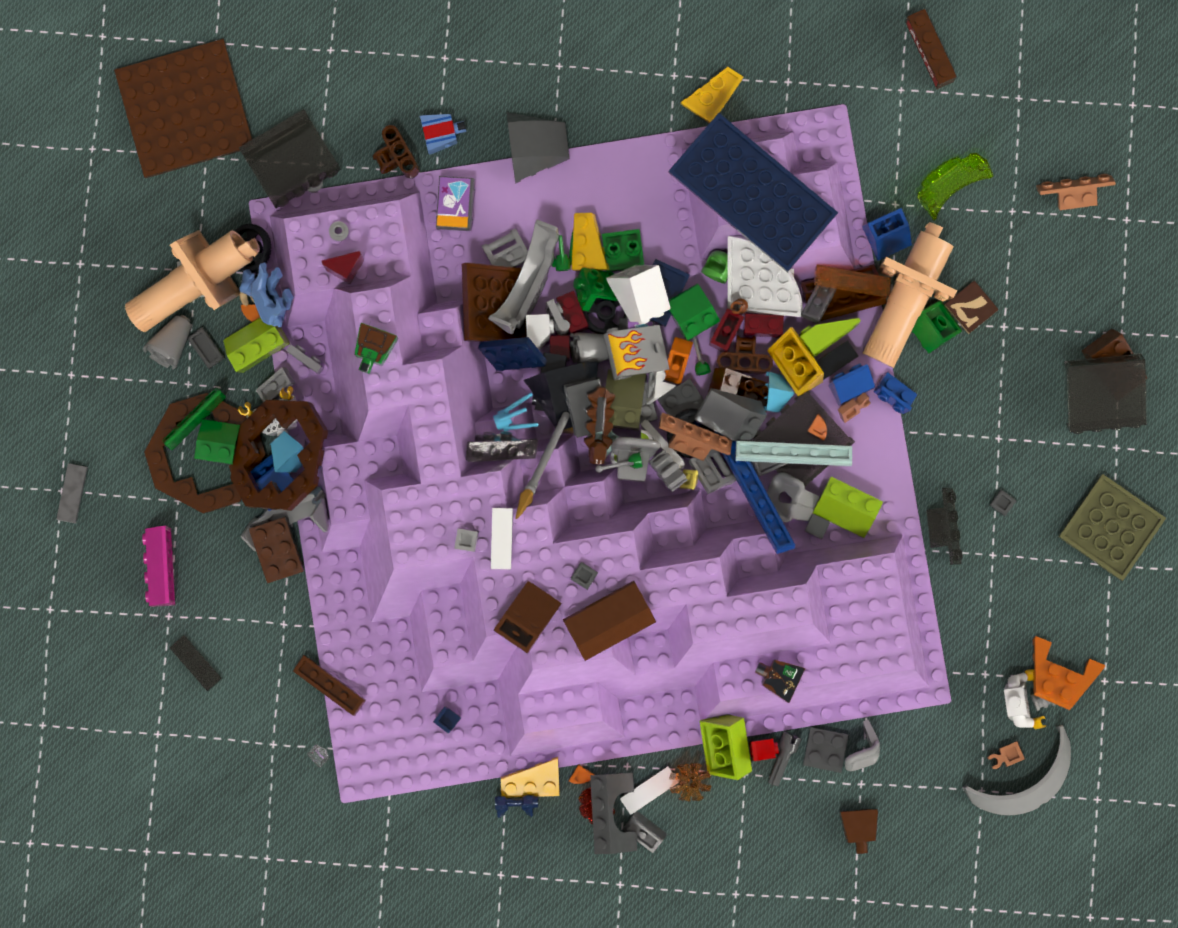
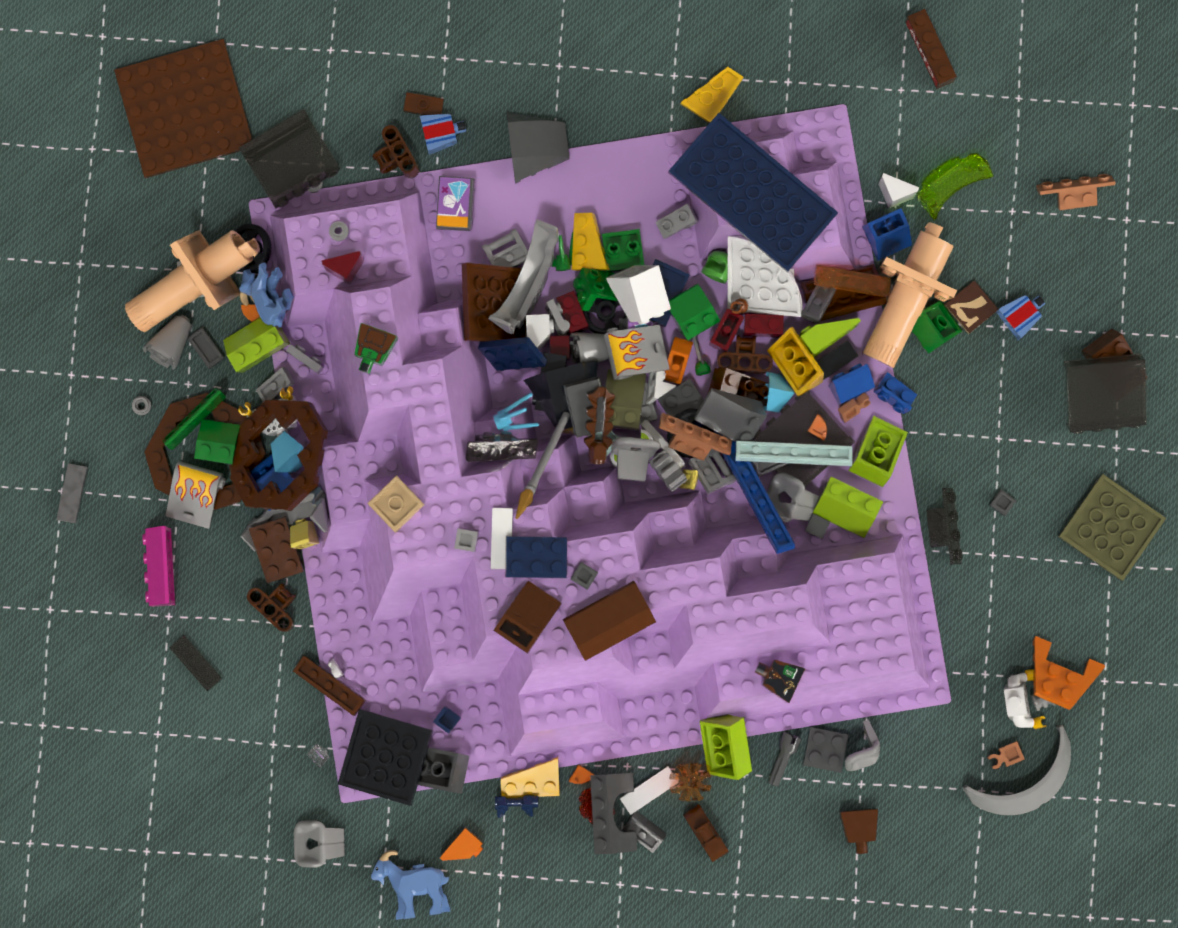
hinge [595,452,643,473] -> none
red slope [749,739,779,761] -> none
none -> light grey plate [132,396,151,415]
none -> light grey door [165,461,226,529]
none -> reddish brown piece [247,583,297,632]
none -> light yellow slope [290,519,320,549]
none -> light grey piece [294,820,345,868]
none -> white tile [328,659,344,678]
none -> black plate [338,709,433,806]
none -> tan tile [367,475,425,533]
none -> medium blue animal [371,850,450,920]
none -> reddish brown plate [403,92,444,115]
none -> dark grey slope [418,748,469,794]
none -> orange slope [440,828,483,861]
none -> dark blue plate [505,537,567,578]
none -> light grey plate [655,204,698,239]
none -> reddish brown piece [683,804,729,862]
none -> lime slope [848,416,908,487]
none -> white slope [878,173,919,208]
none -> torso [996,295,1045,340]

